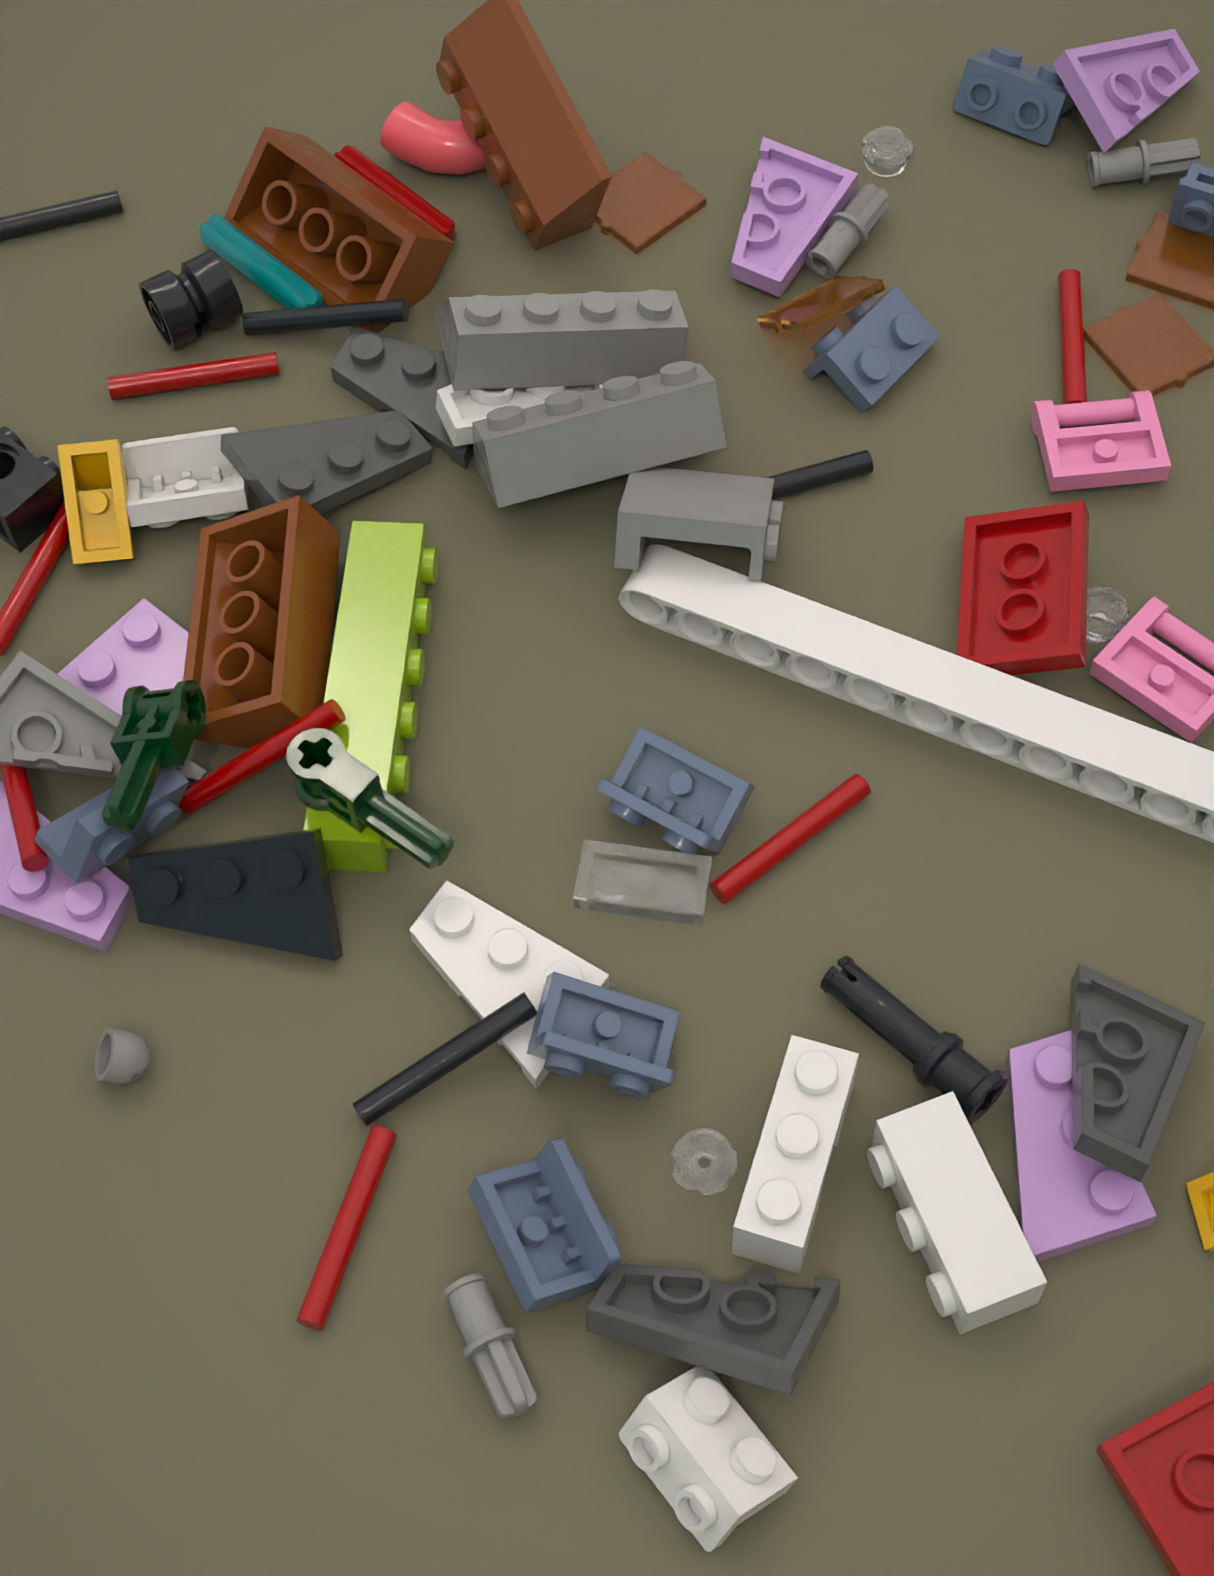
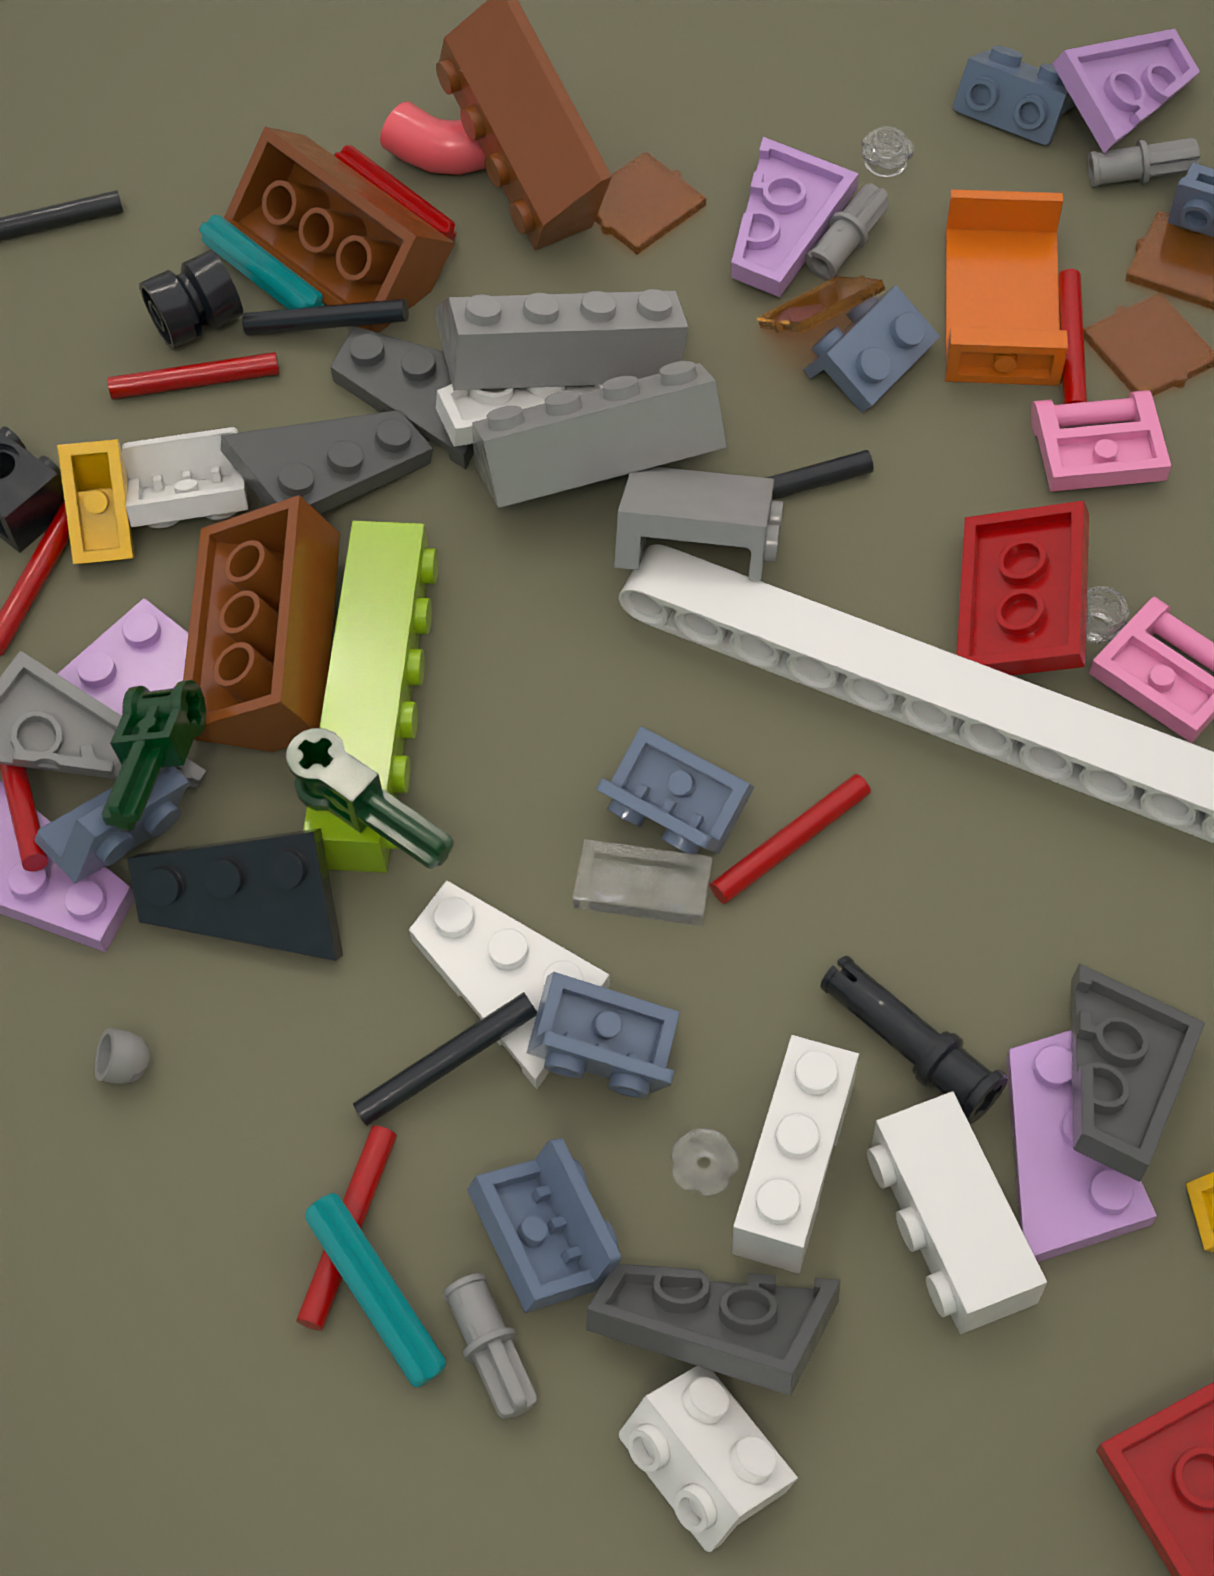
red bar [179,699,345,815] -> none
none -> teal axle [305,1193,446,1388]
none -> orange panel [945,189,1068,386]

